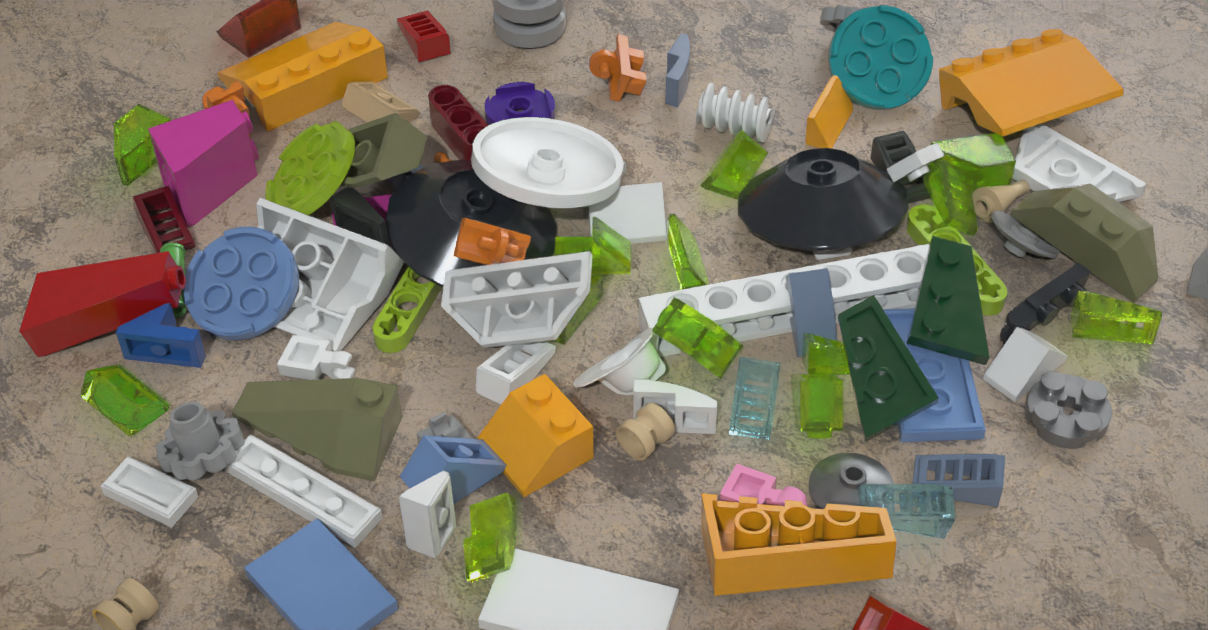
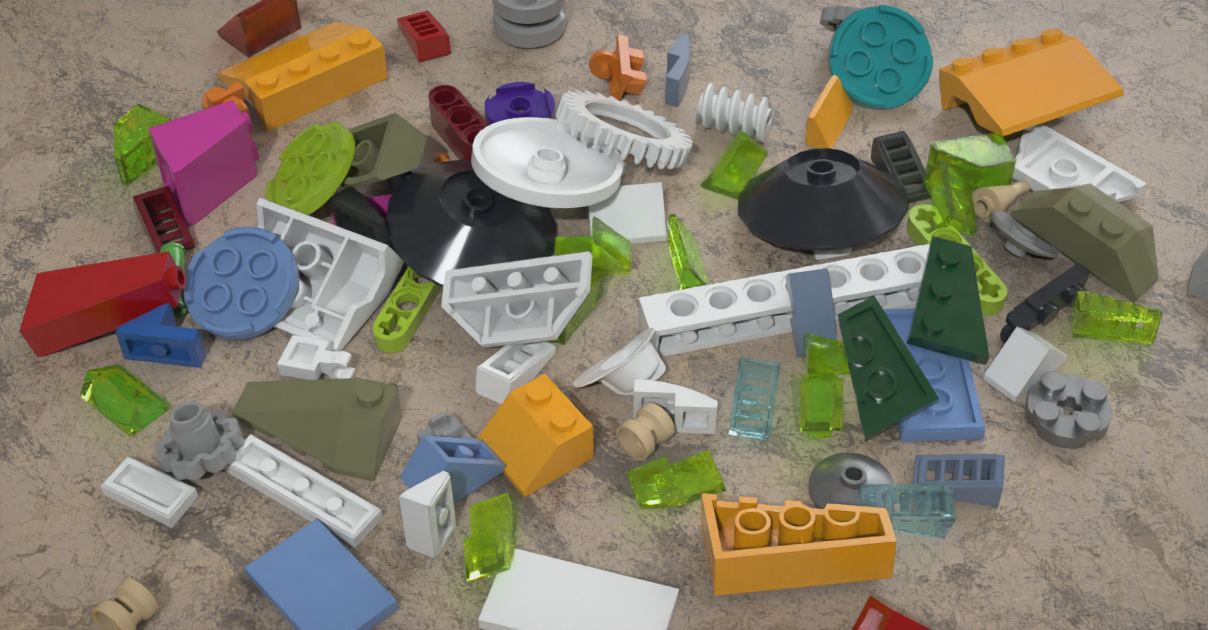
tan slope [342,81,420,122] -> none
orange hips [453,218,531,265] -> none
clear neon green slope [652,297,743,379] -> none
bright pink plate [719,464,807,506] -> none
white plate [887,143,945,182] -> none
none -> white piece [556,90,693,169]
none -> clear neon green slope [626,449,726,510]

